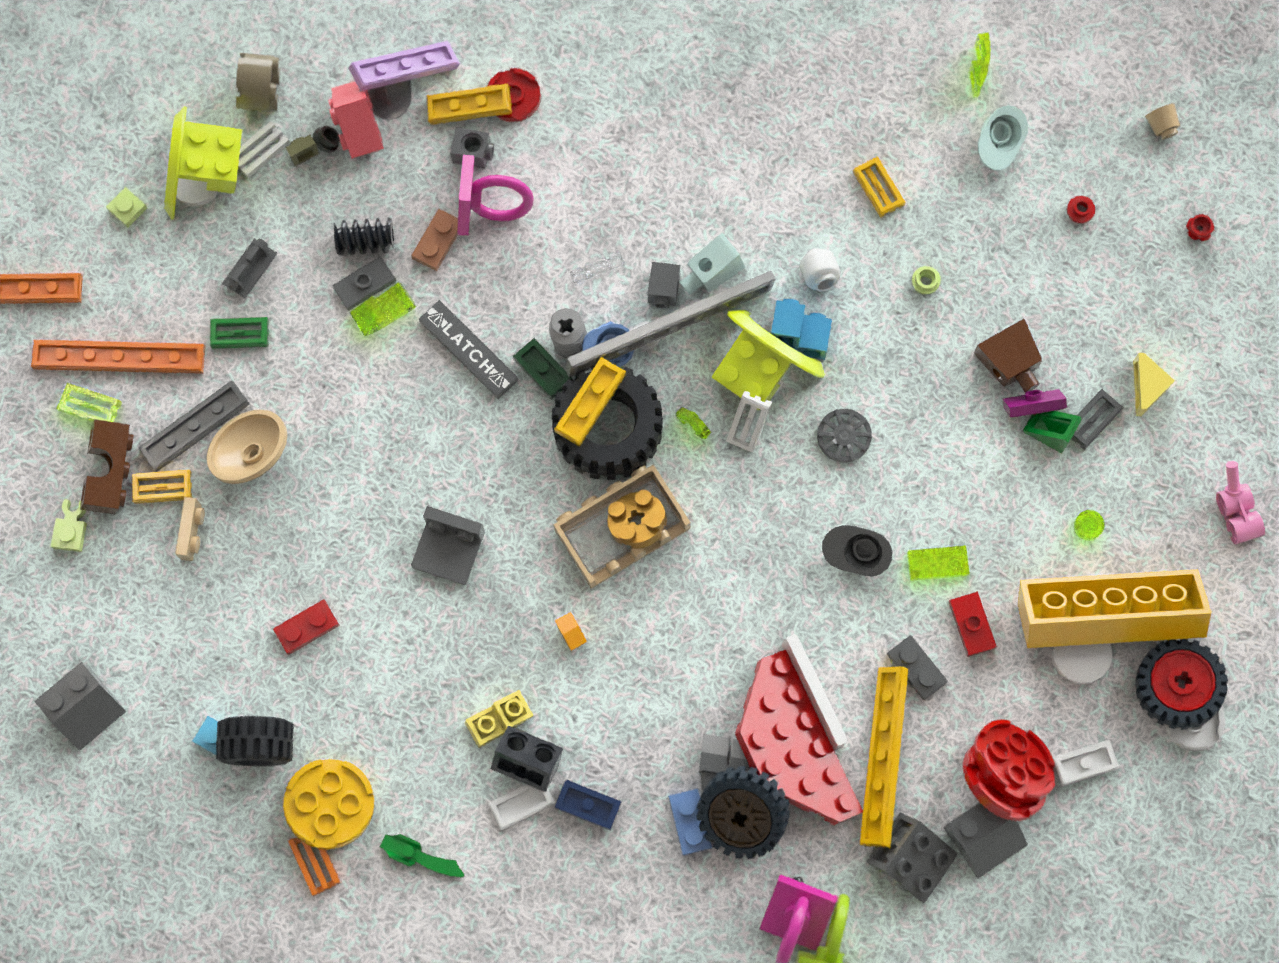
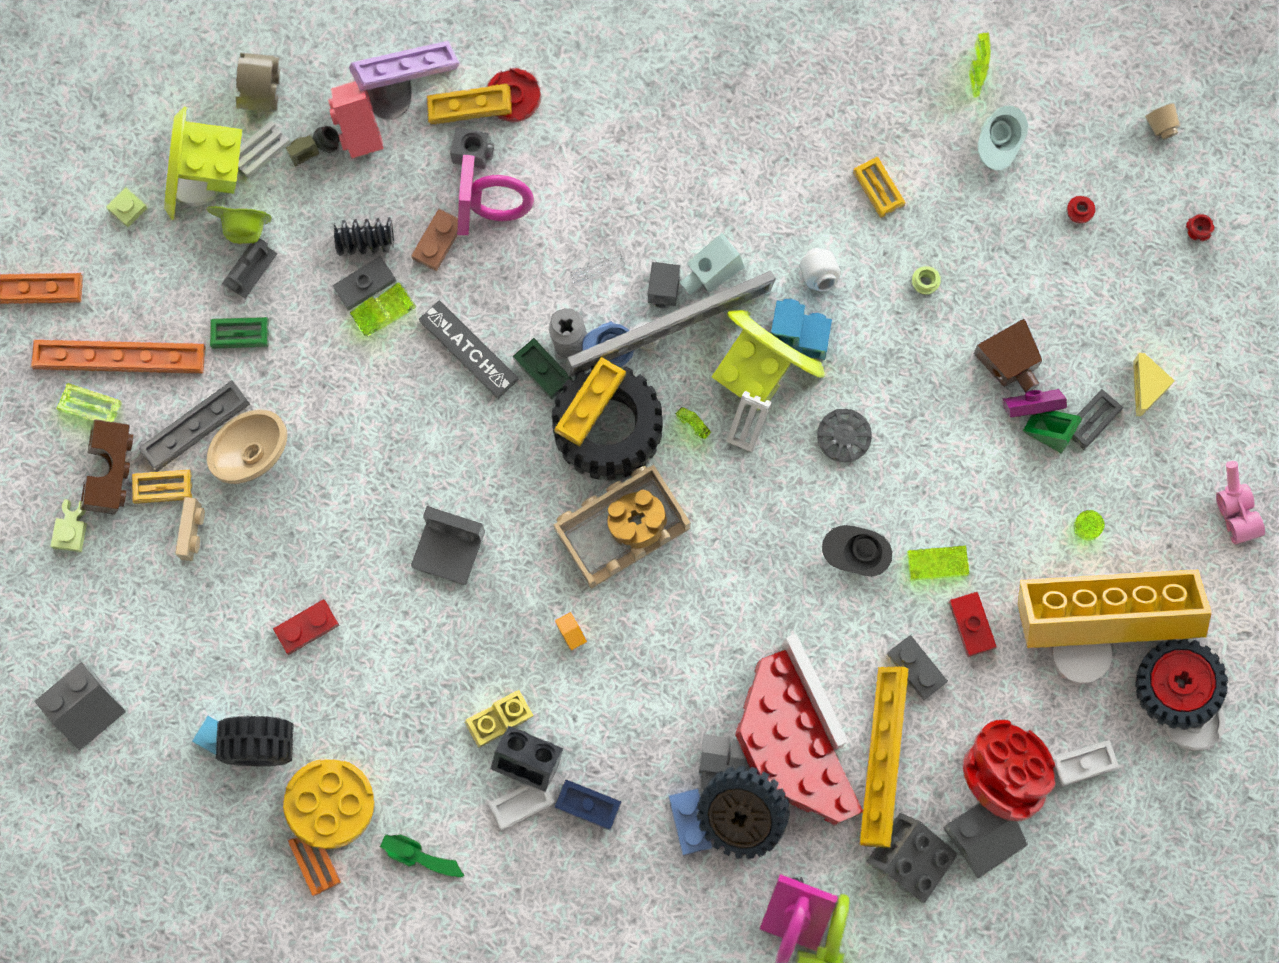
none -> lime piece [206,206,272,244]

